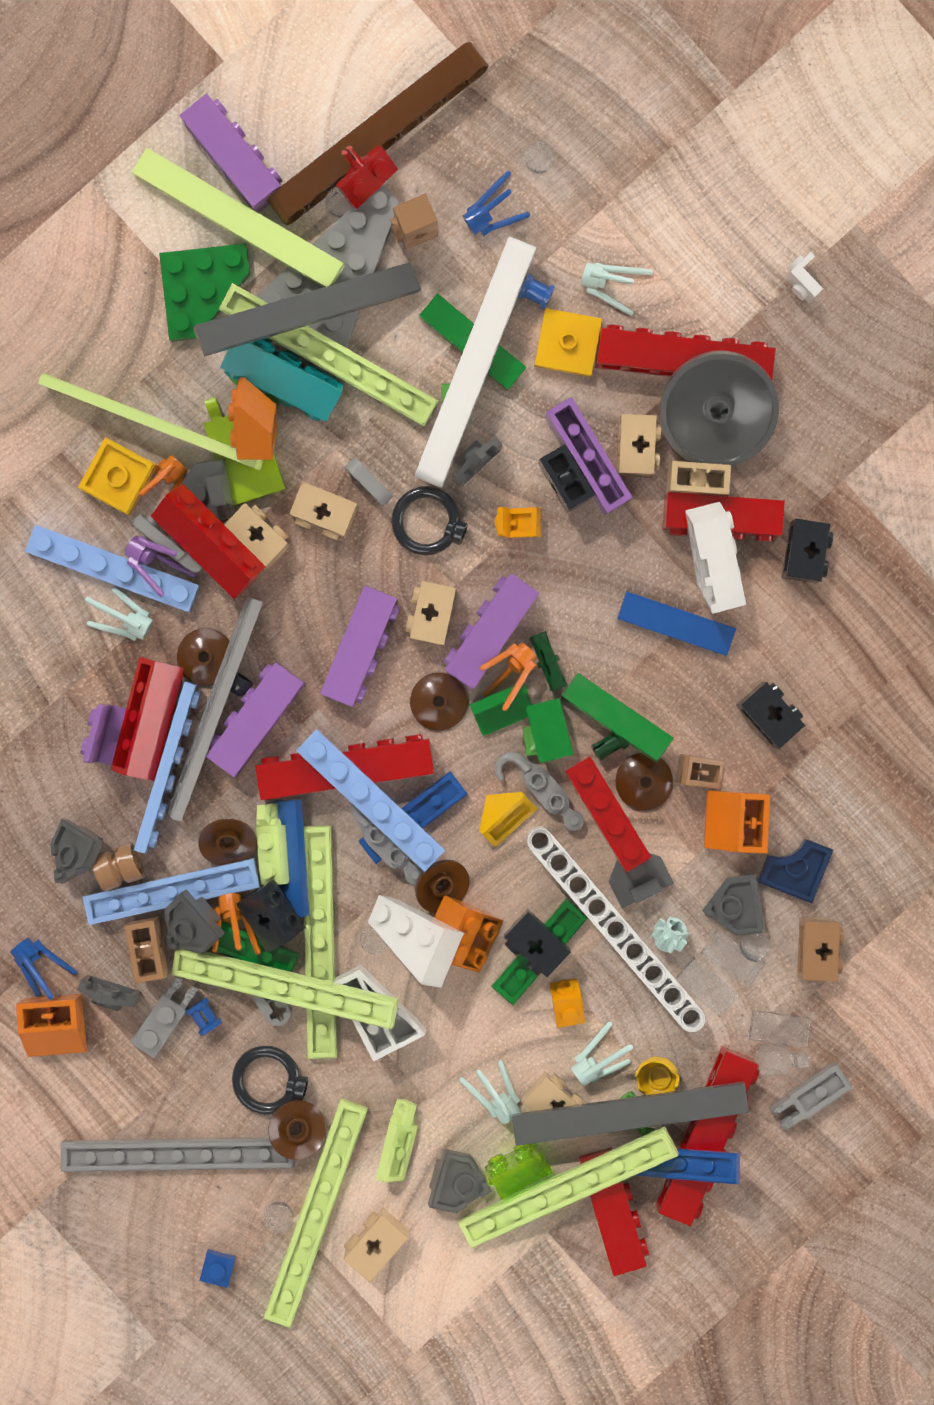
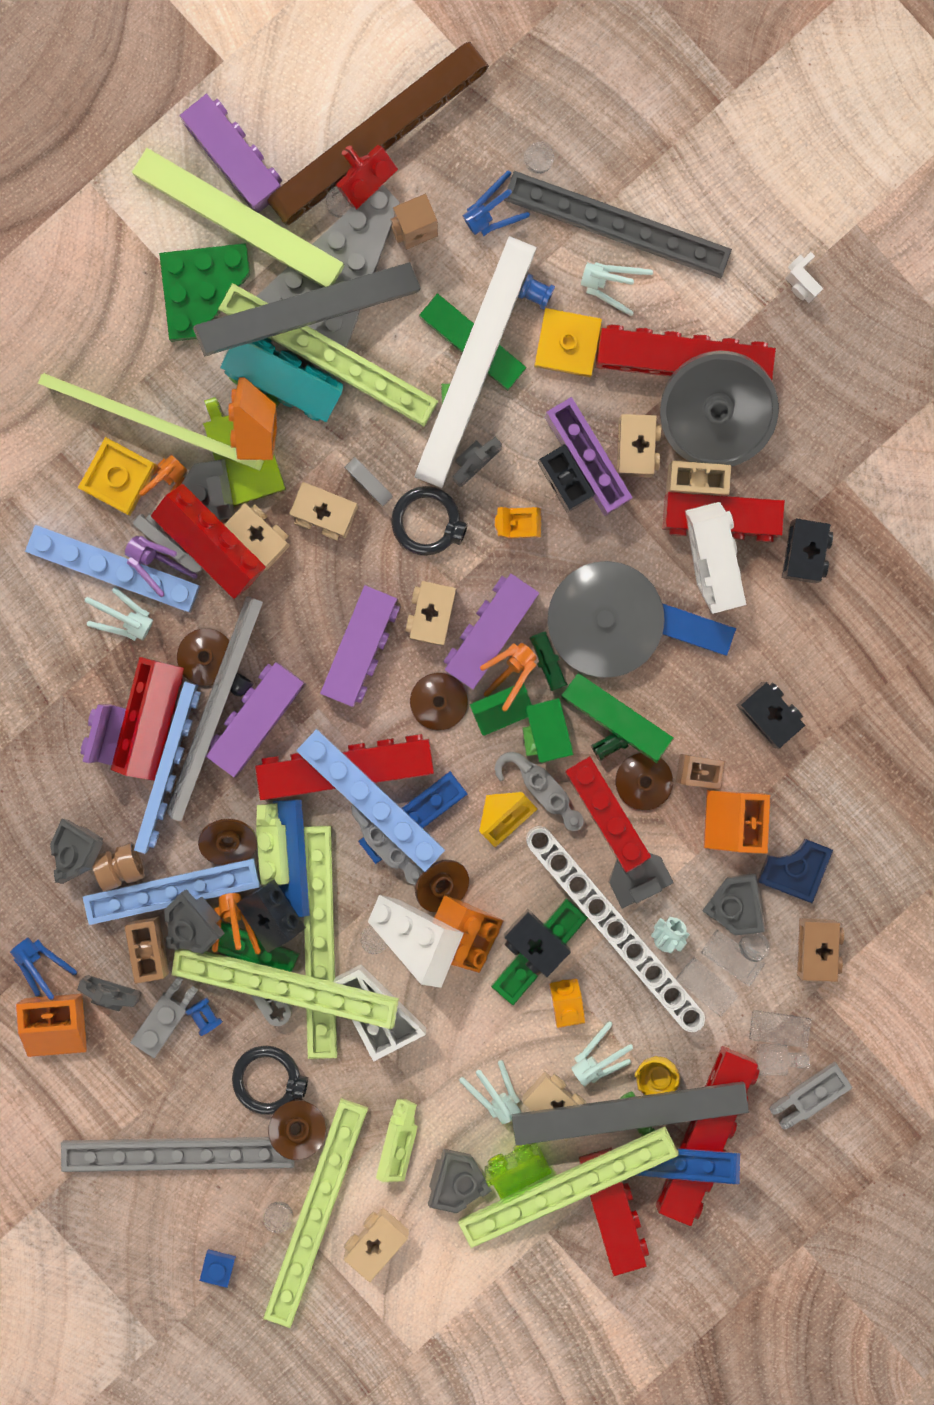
none -> dark grey tile [504,171,732,279]
none -> dark grey dish [548,561,664,678]

